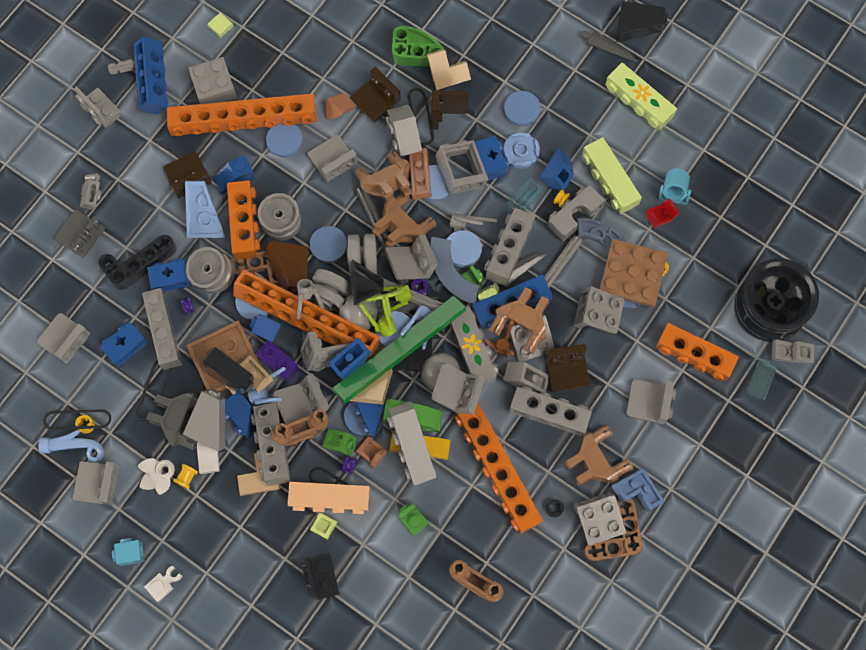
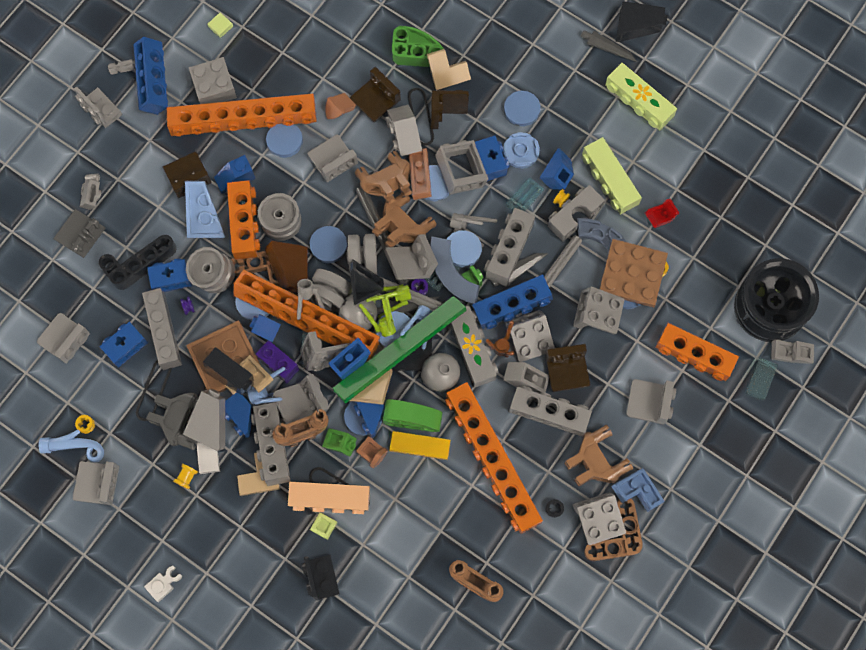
black piece [43,409,112,430] -> none
medium azure brick [112,538,145,566] -> none
white plate [138,458,175,495] -> none
dark purple bush [342,455,357,475] -> none
light grey brick [387,401,437,486] -> none
bright green bracket [398,503,429,537] -> none
light grey bracket [432,363,485,415] -> none
yellowish green tile [478,283,499,301] -> none
medium nougat connector [488,287,549,354] -> none
medium azure piece [659,168,691,205] -> none

